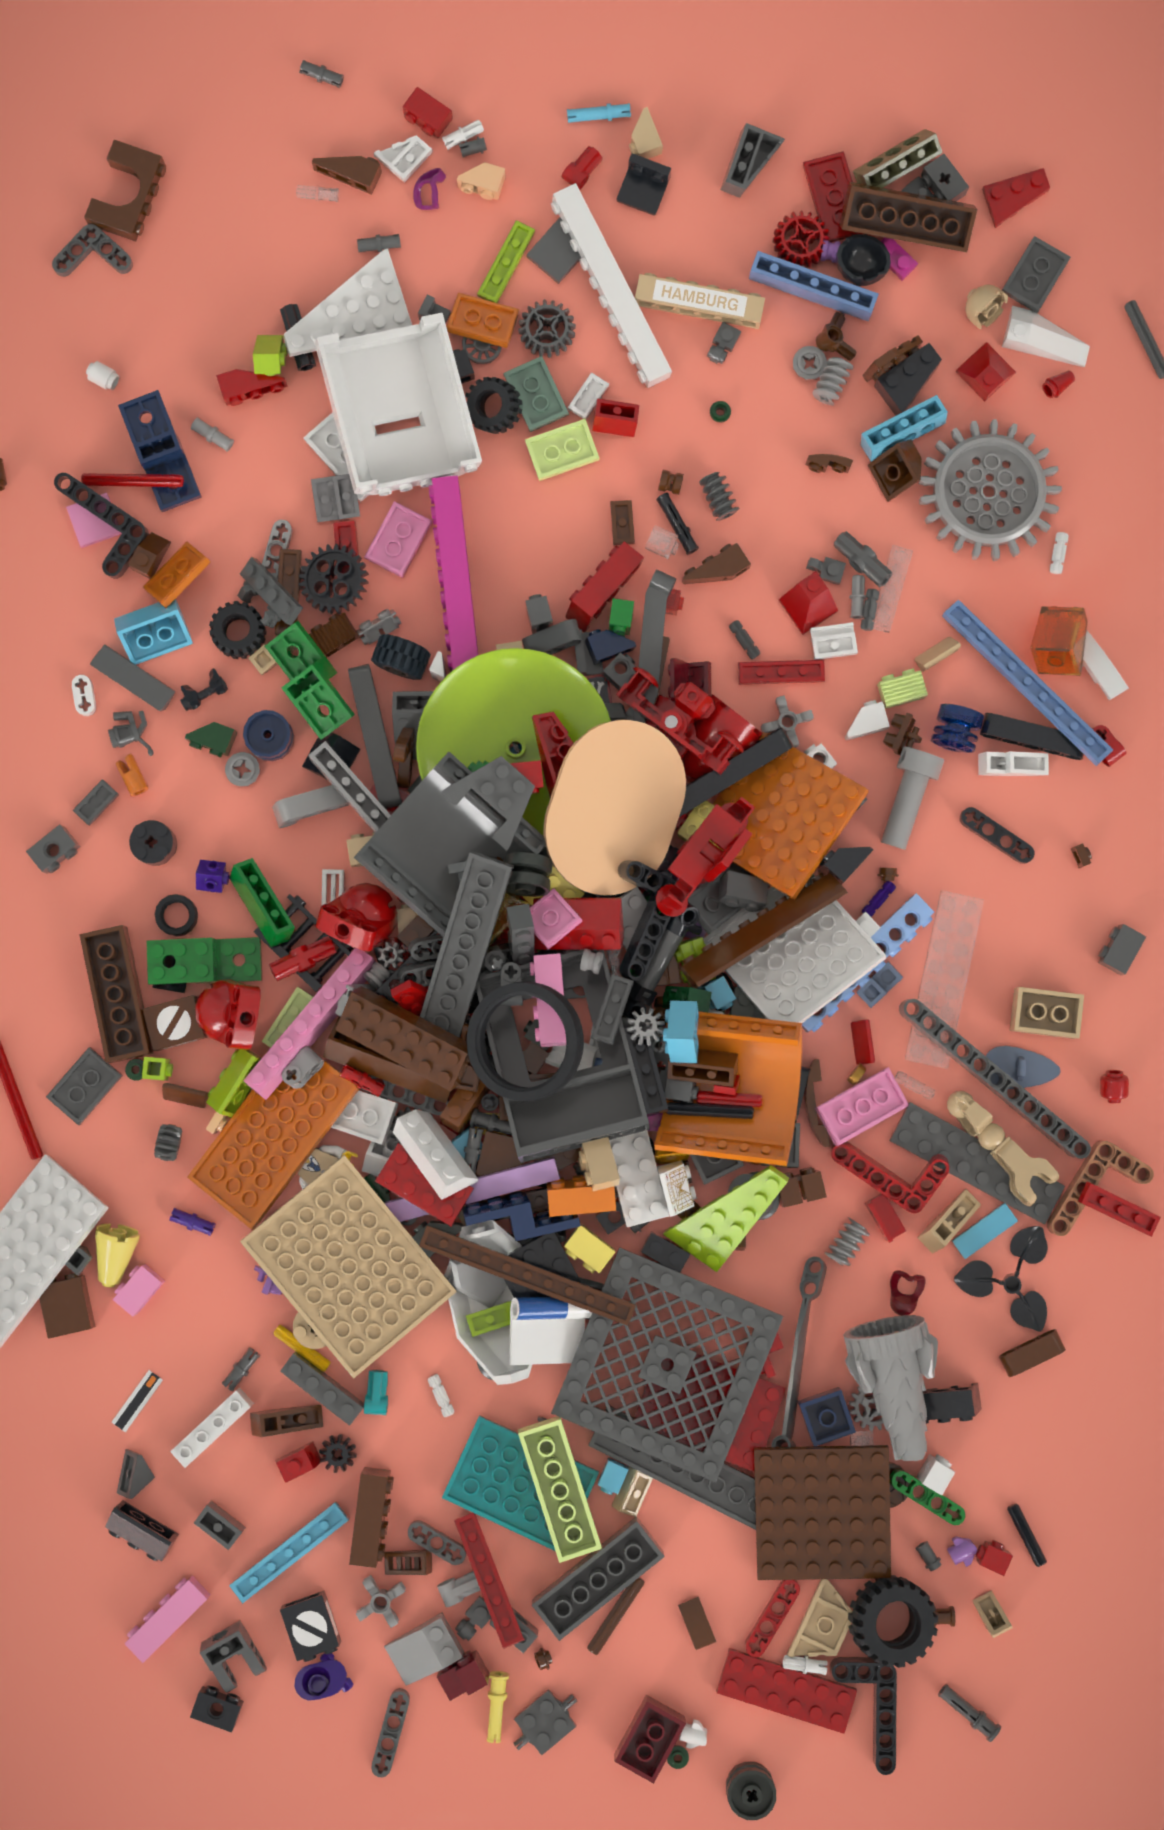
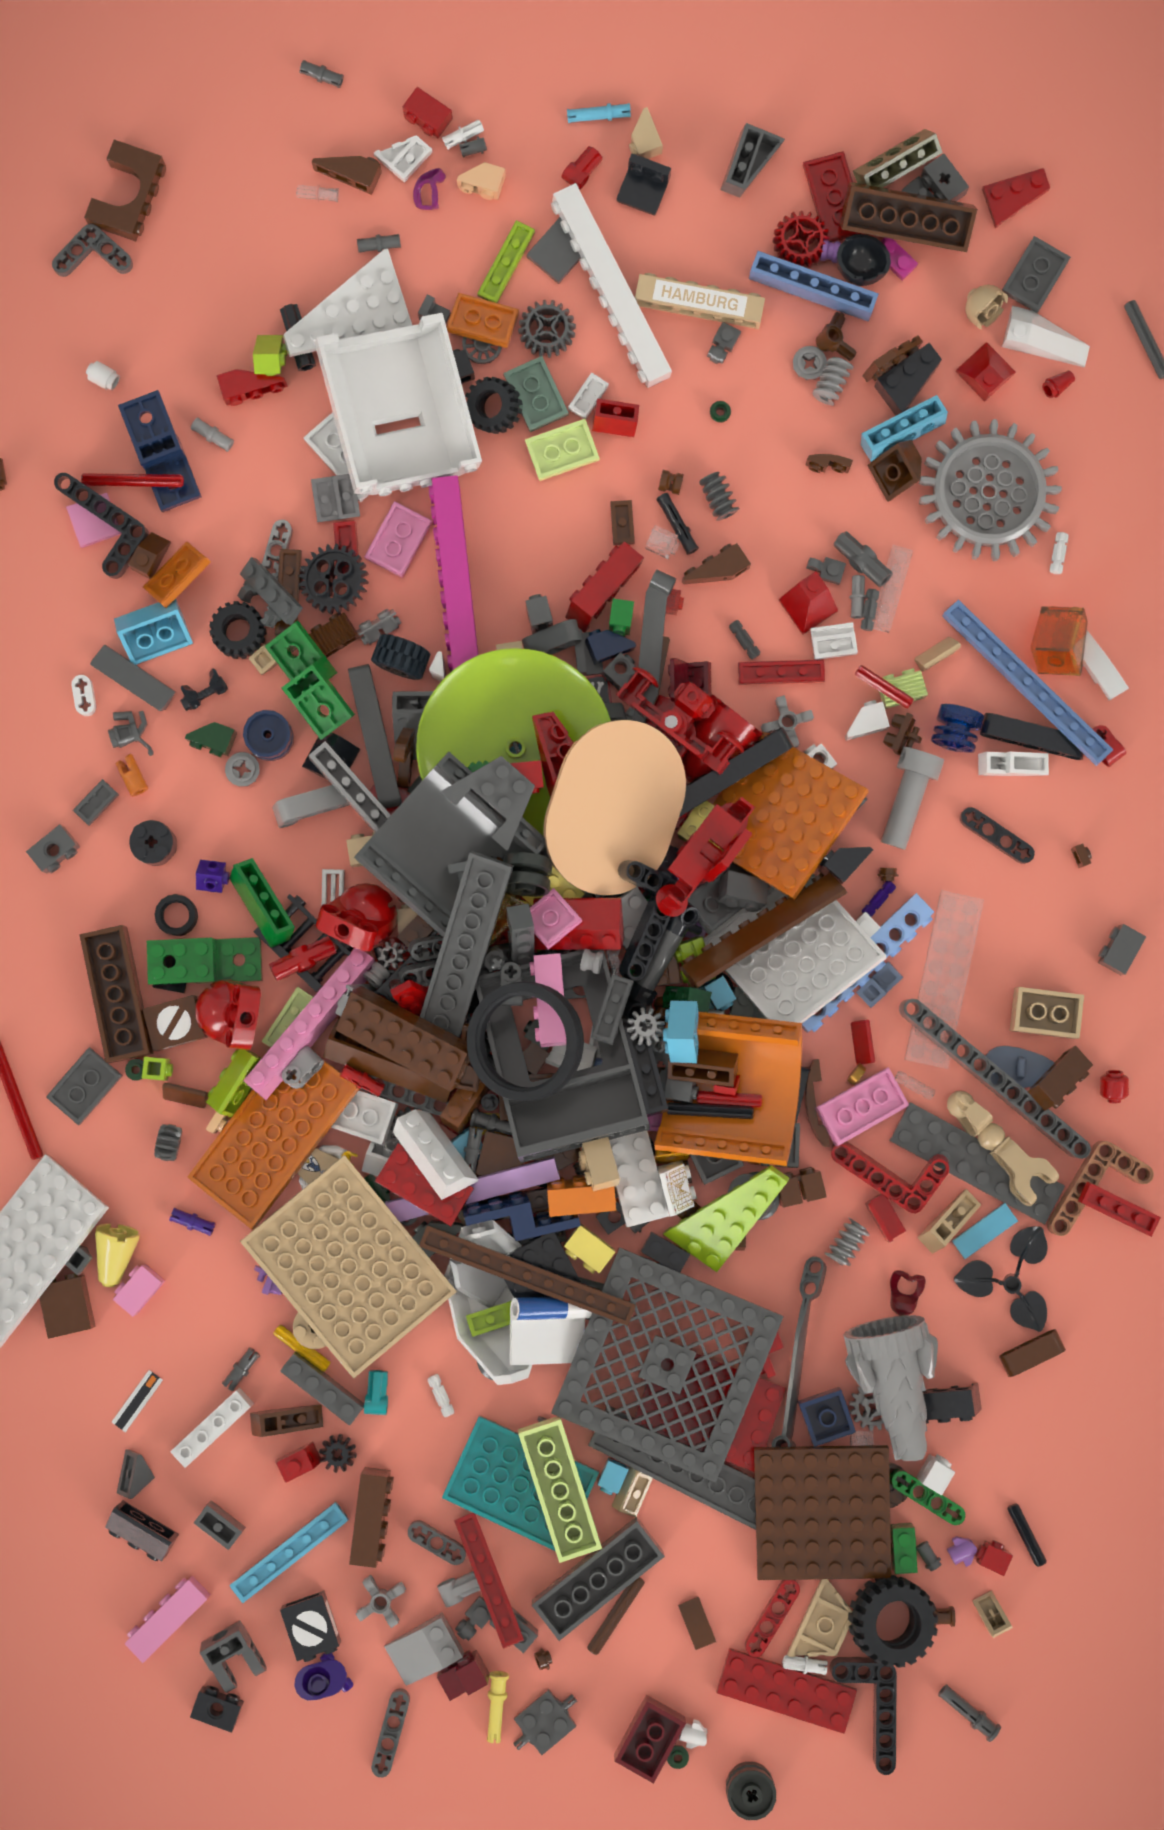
reddish brown slope [384,1550,432,1575] -> none
none -> red axle [855,665,914,709]
none -> green brick [890,1523,918,1574]
none -> reddish brown brick [1027,1045,1093,1111]

